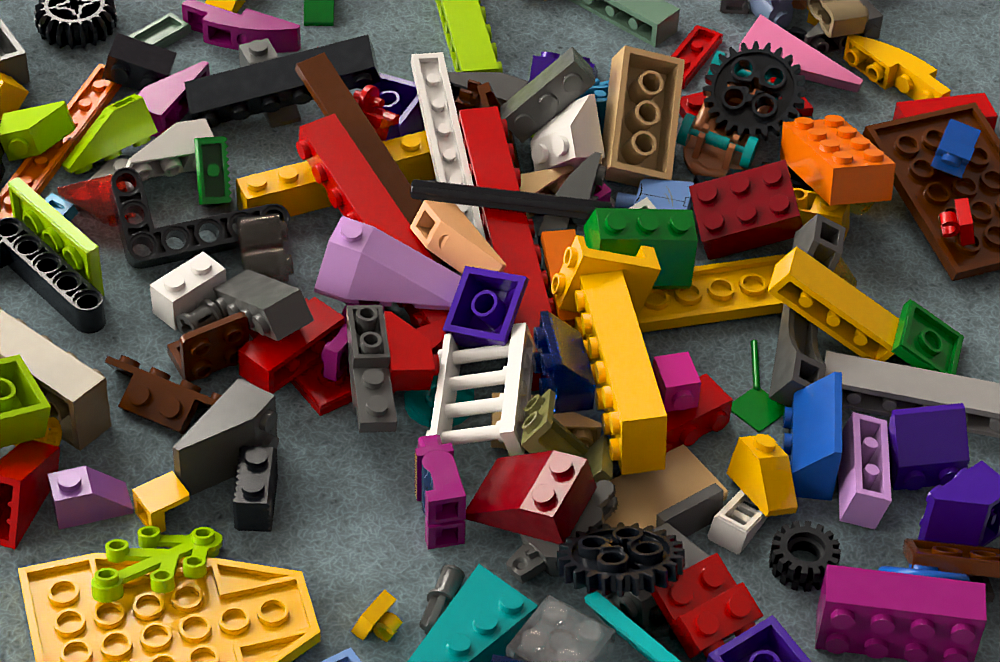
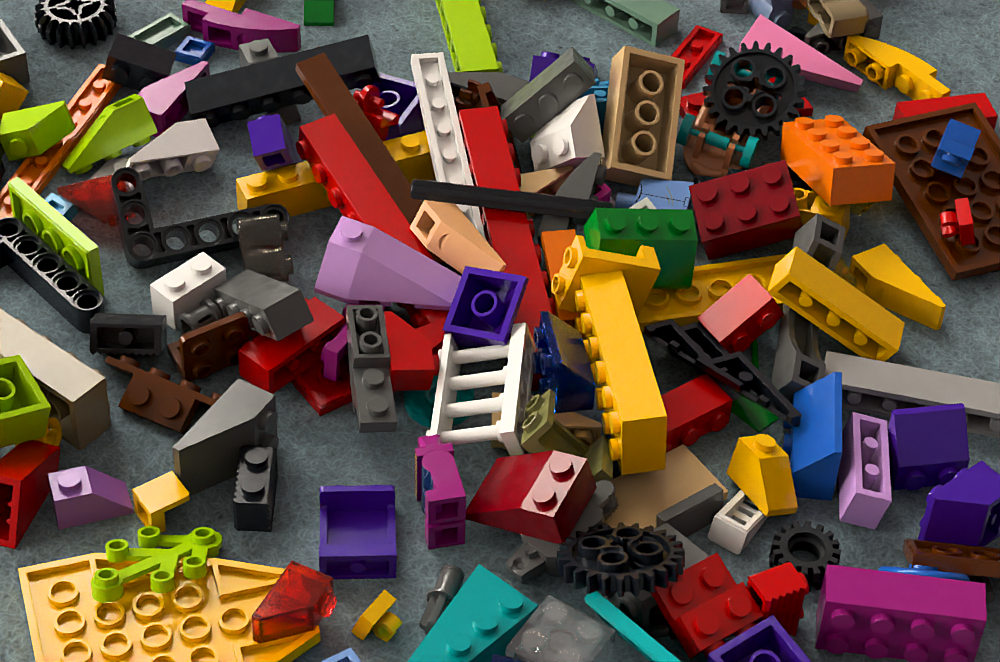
green brick [194,136,232,205] -> none
dark pink brick [652,352,701,412] -> none
green tile [891,299,964,375] -> none
none -> black brick [90,313,167,357]
none -> blue tile [175,36,215,65]
none -> dark purple slope [247,114,304,171]
none -> clear red slope [252,561,337,644]
none -> dark purple panel [319,485,397,580]
none -> black wedge [643,319,802,427]
none -> brick [697,273,784,354]
none -> red brick [746,562,809,636]
none -> yellow slope [847,243,946,330]

